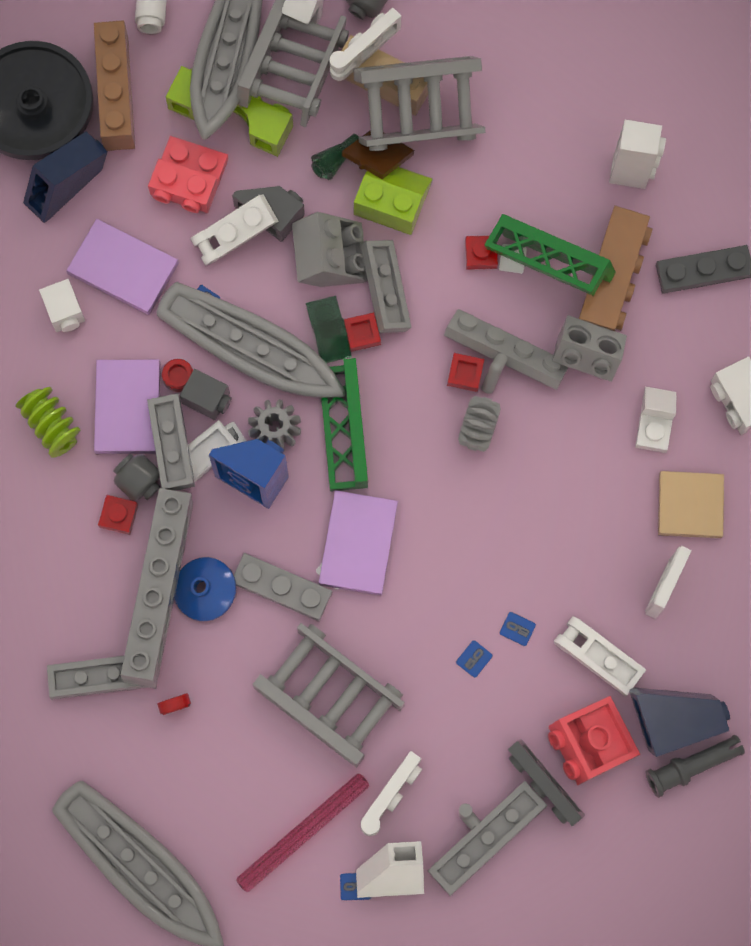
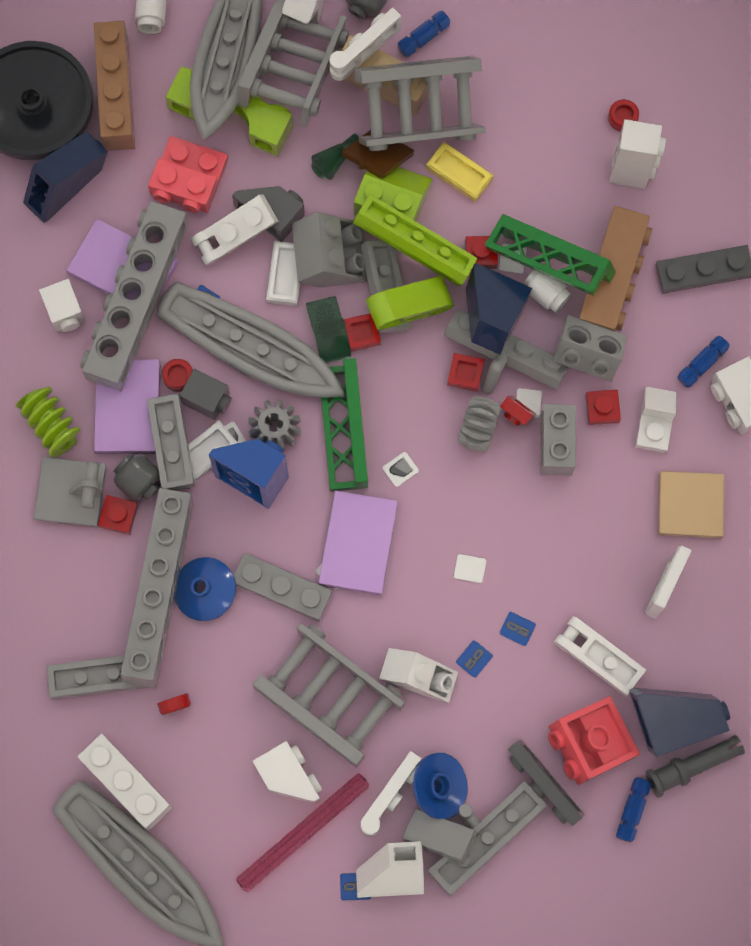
none -> light grey plate [34,457,106,527]
none -> white brick [77,733,173,831]
none -> light grey brick [80,201,188,392]
none -> white slope [252,741,322,804]
none -> white tile [266,241,300,306]
none -> lime fence [353,194,477,286]
none -> lime beam [365,276,454,330]
none -> white slope [379,648,458,703]
none -> white sticker [382,452,419,487]
none -> blue axle [398,11,450,57]
none -> light grey tile [402,808,477,864]
none -> blue dish [413,753,468,819]
none -> light yellow tile [426,142,494,202]
none -> white sticker [454,554,486,583]
none -> dark blue slope [466,263,532,355]
none -> red plate [500,395,537,426]
none -> white sticker [516,388,542,418]
none -> white brick [524,270,572,313]
none -> light grey brick [540,404,576,476]
none -> red plate [585,389,621,425]
none -> red tile [608,99,639,132]
none -> blue axle [616,777,651,842]
none -> blue axle [677,336,730,387]

